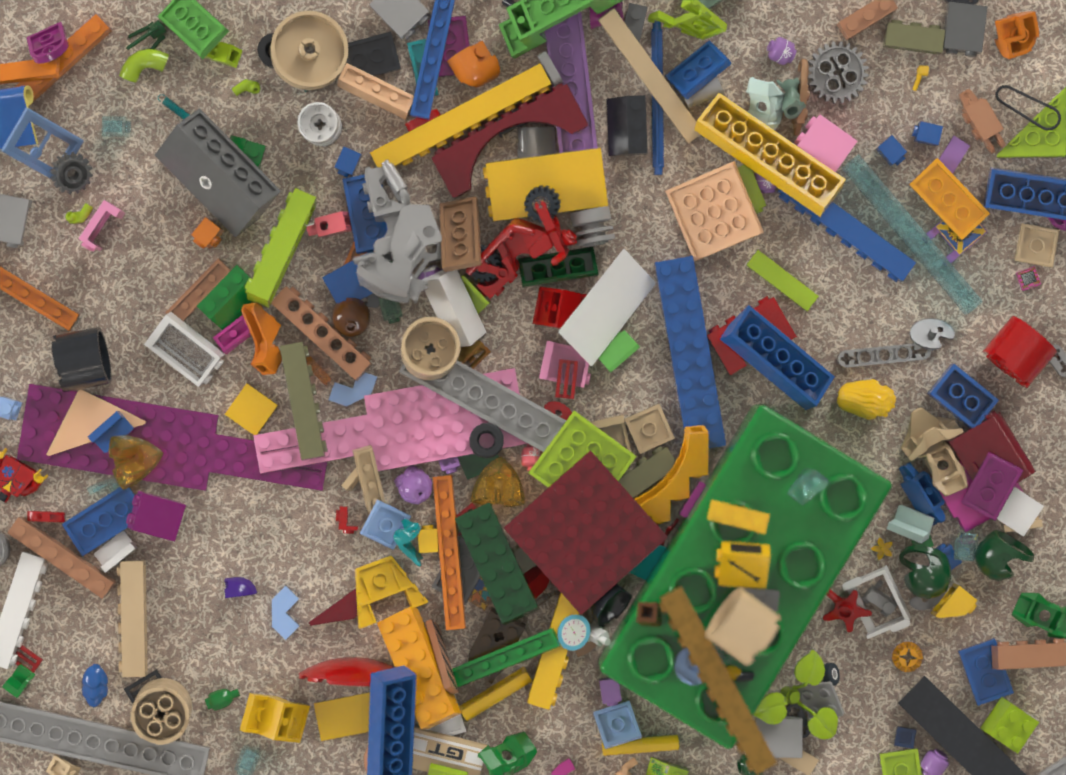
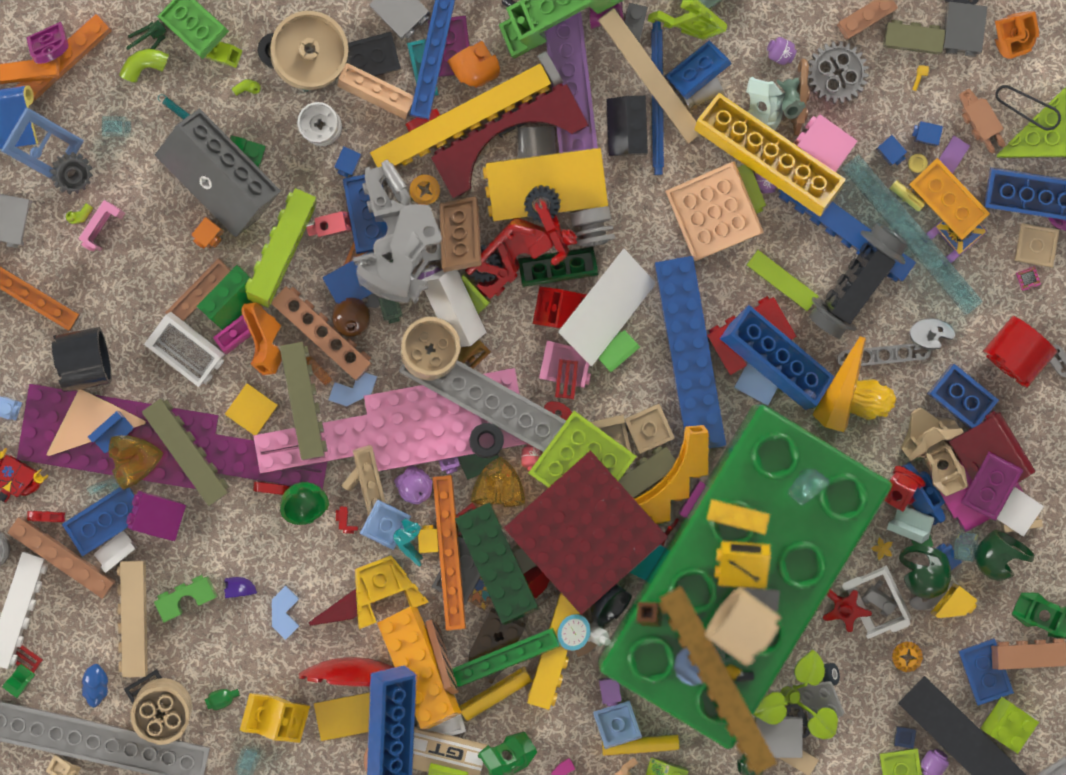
none -> olive brick [142,398,229,506]
none -> bright green arch [154,575,218,622]
none -> red beam [253,481,290,495]
none -> green cylinder [280,482,329,525]
none -> light orange gear [410,175,440,205]
none -> light blue tile [734,362,778,406]
none -> black brick [809,222,909,339]
none -> light orange wedge [813,336,866,432]
none -> red piece [884,466,925,512]
none -> light yellow axle [889,180,925,212]
none -> light yellow tile [908,154,928,173]

